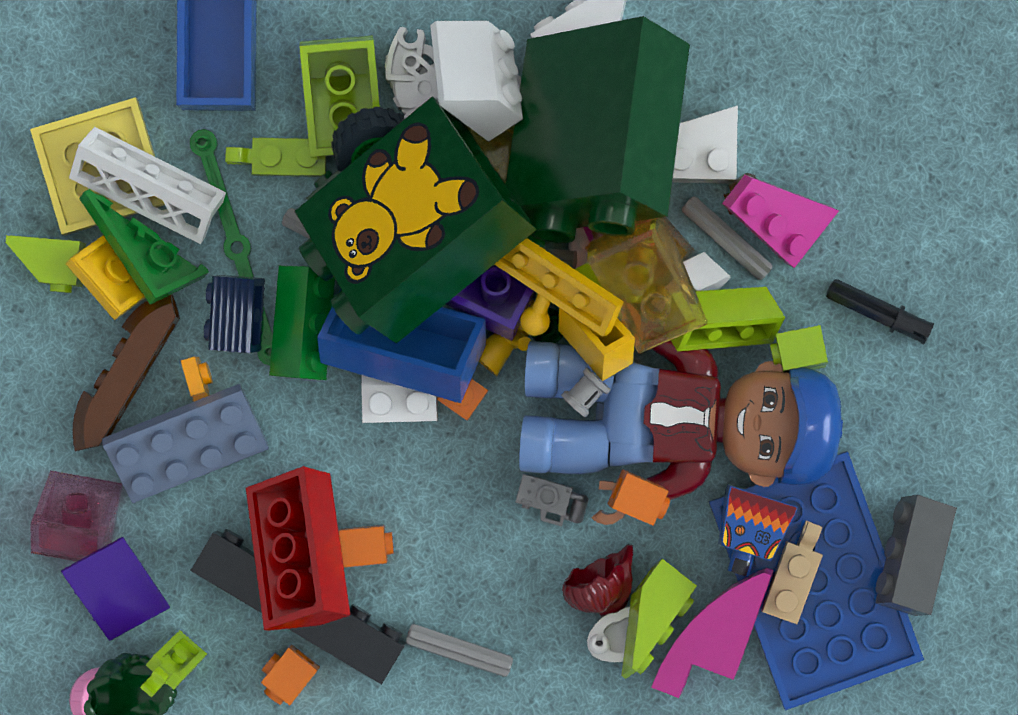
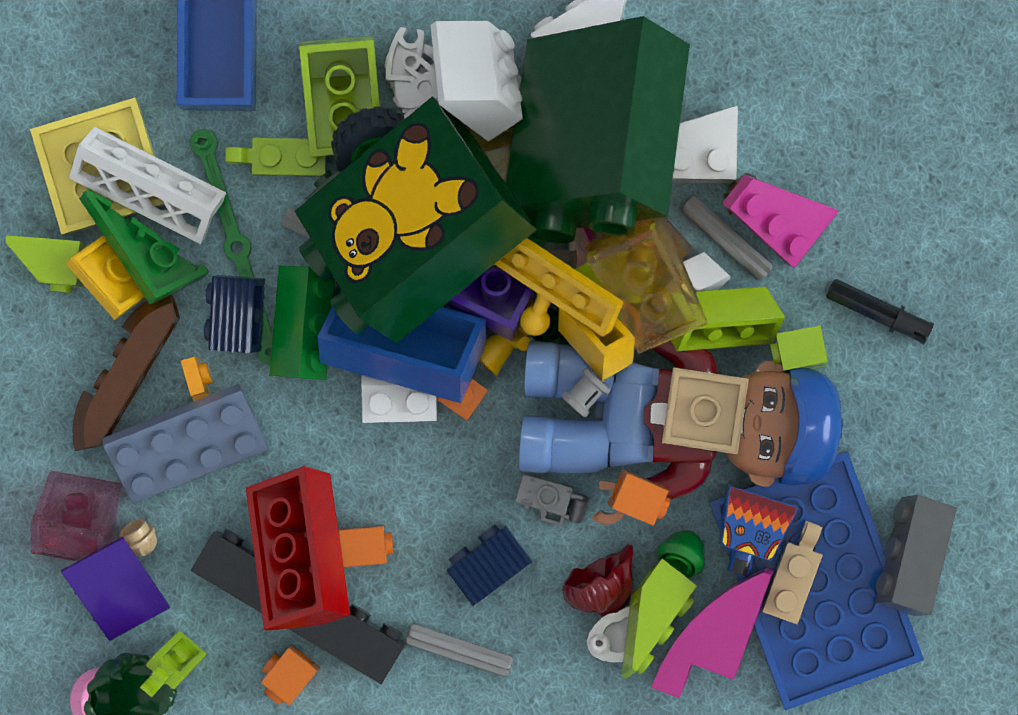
none -> tan plate [119,518,157,556]
none -> dark blue brick [446,524,532,606]
none -> green cone [657,530,705,578]
none -> tan plate [662,368,749,454]

